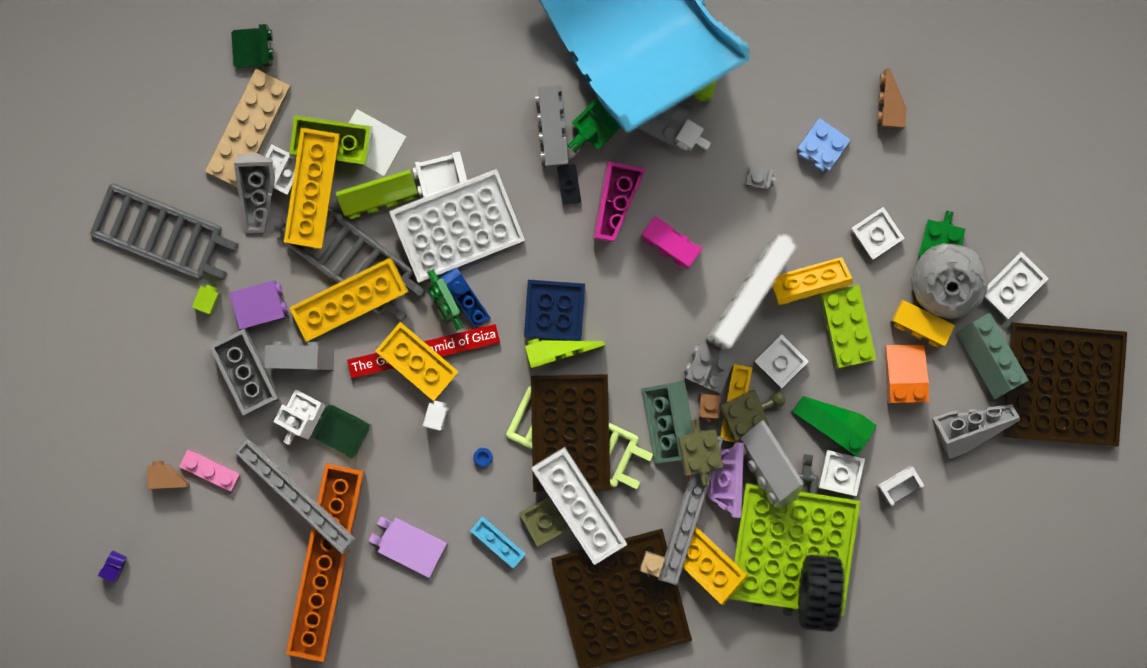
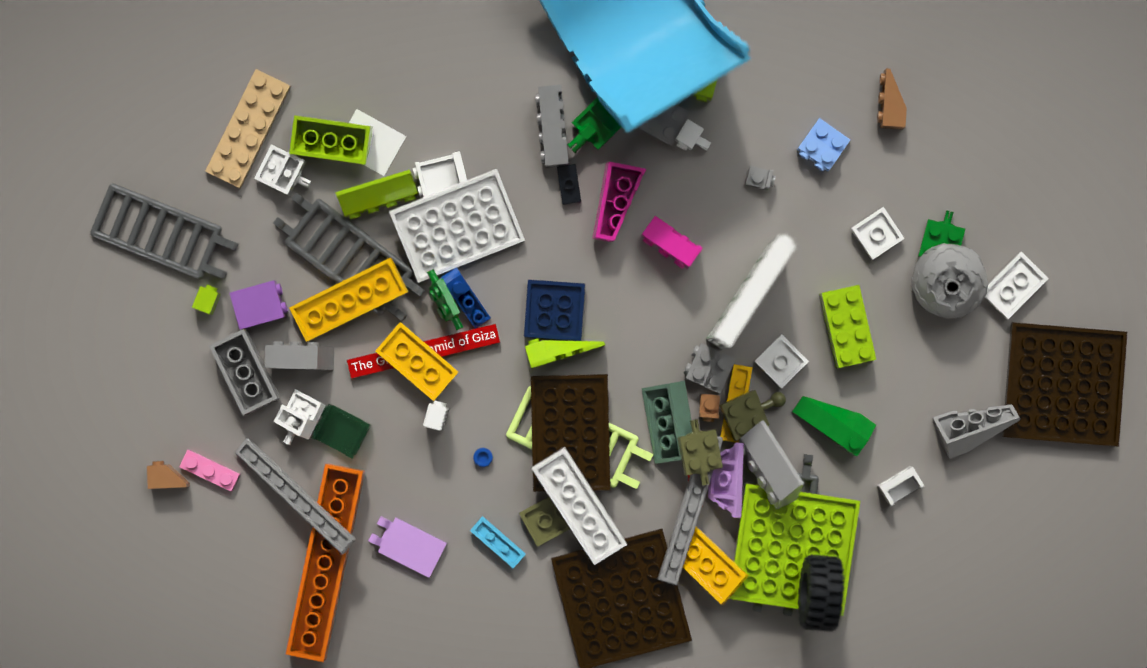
dark purple leg [98,551,127,583] -> none
dark green bracket [231,24,274,68] -> none
light grey wedge [234,153,275,233] -> none
yellow plate [284,128,340,249] -> none
tan brick [640,551,665,577] -> none
yellow plate [771,257,853,305] -> none
white plate [818,450,865,496] -> none
slope [885,345,929,403] -> none
yellow brick [891,300,955,348] -> none
sand green slope [956,313,1029,399] -> none

